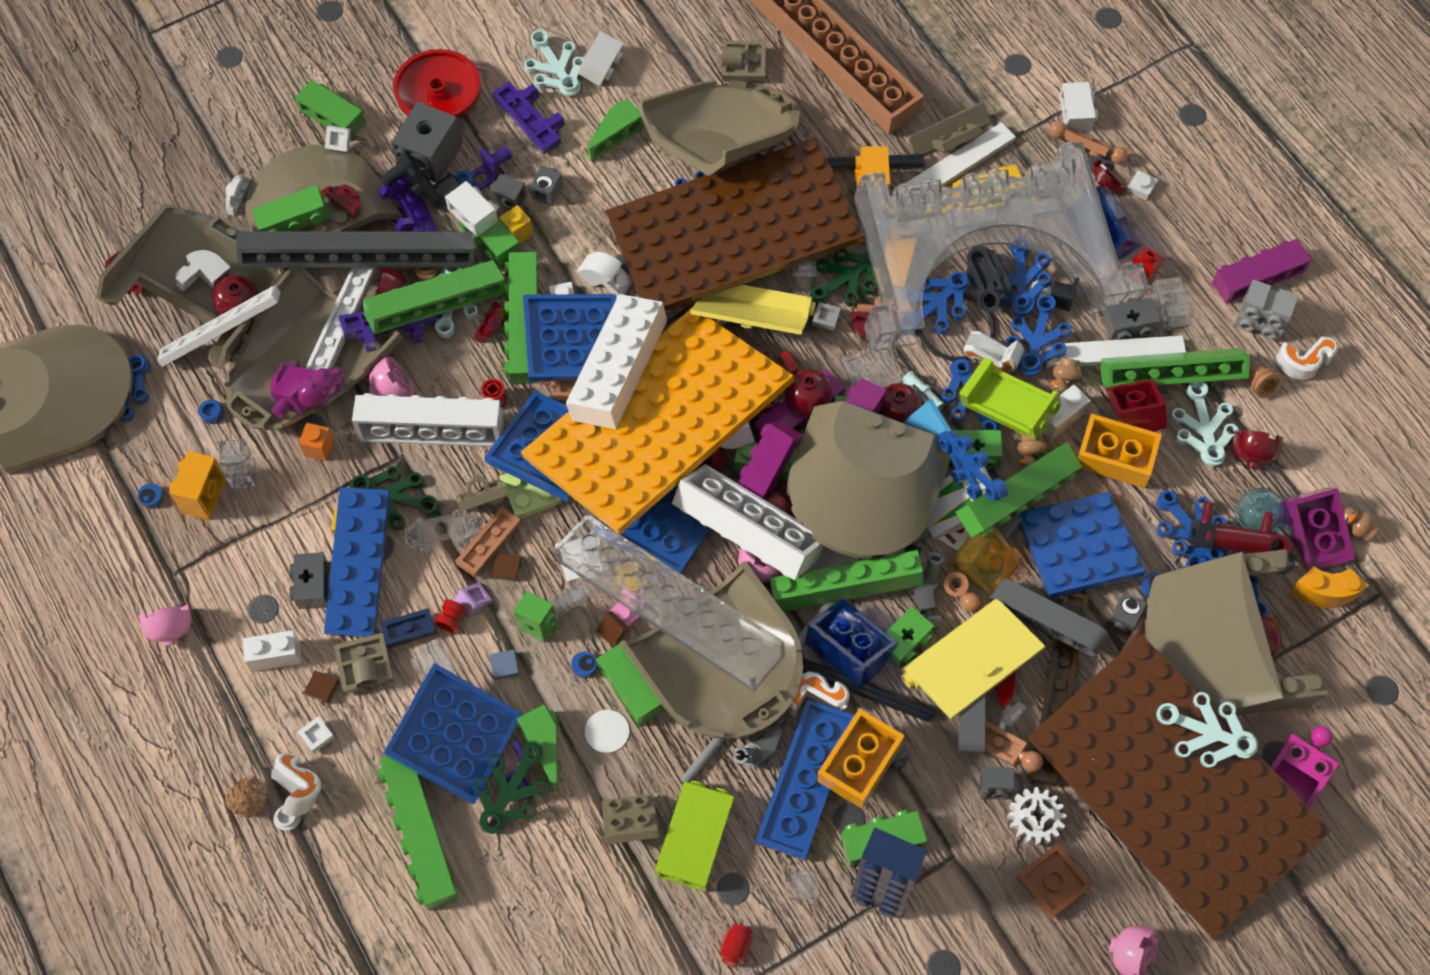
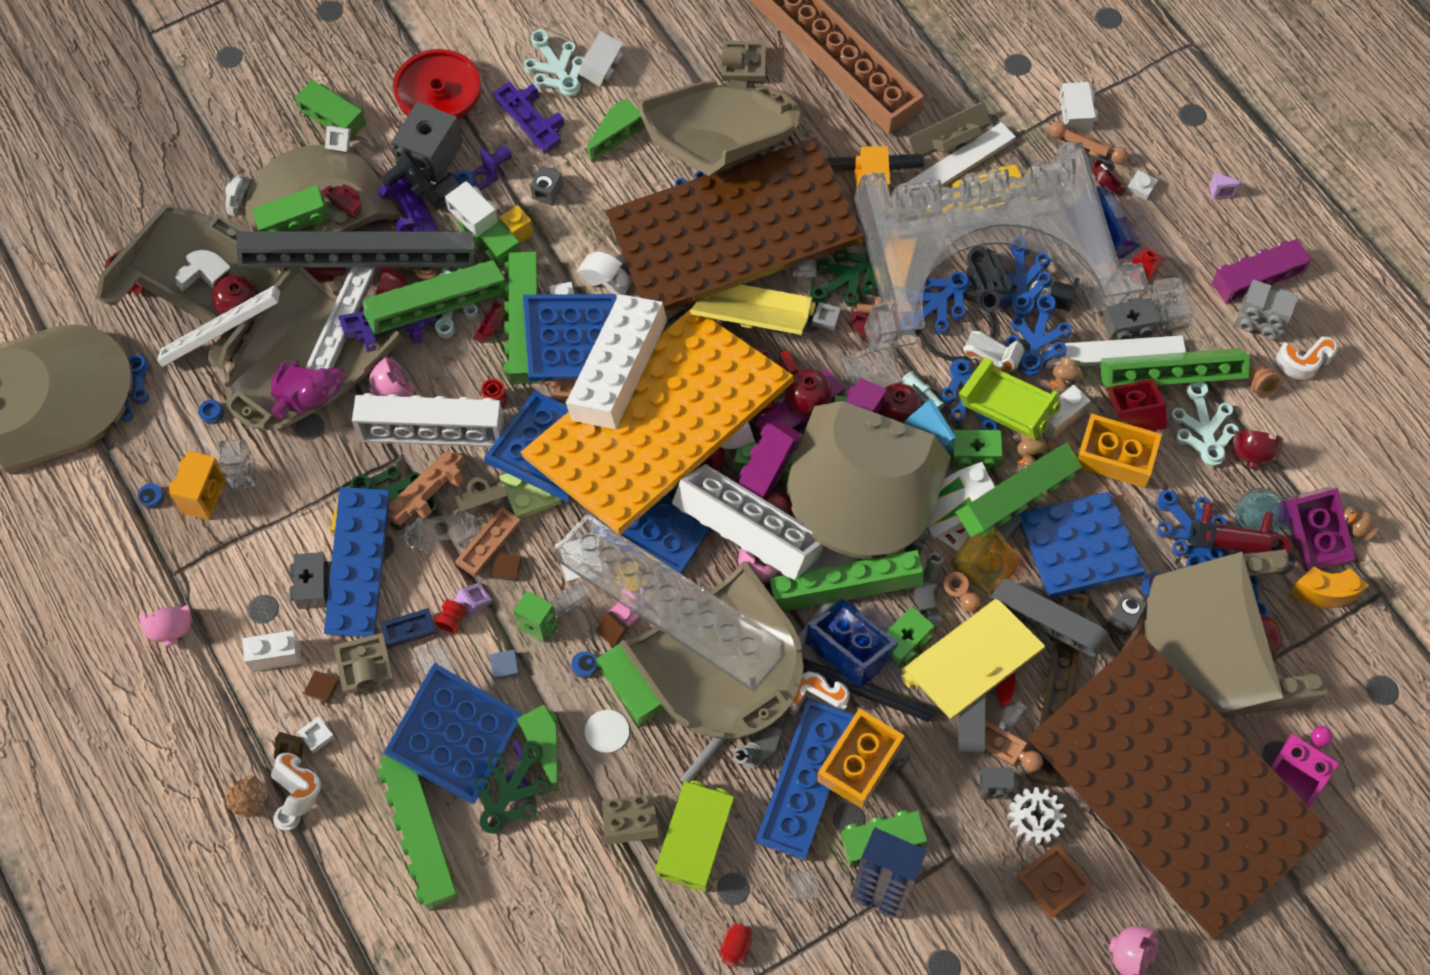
orange brick [298,423,335,461] -> none
dark grey brick [490,174,527,210] -> none
blue plant [939,431,1008,501] -> none
light aqua plant [1156,692,1258,768] -> none
none -> dark brown plate [274,732,304,760]
none -> dark red plate [303,267,346,282]
none -> nougat hinge [387,450,466,526]
none -> lavender slope [1209,173,1240,199]

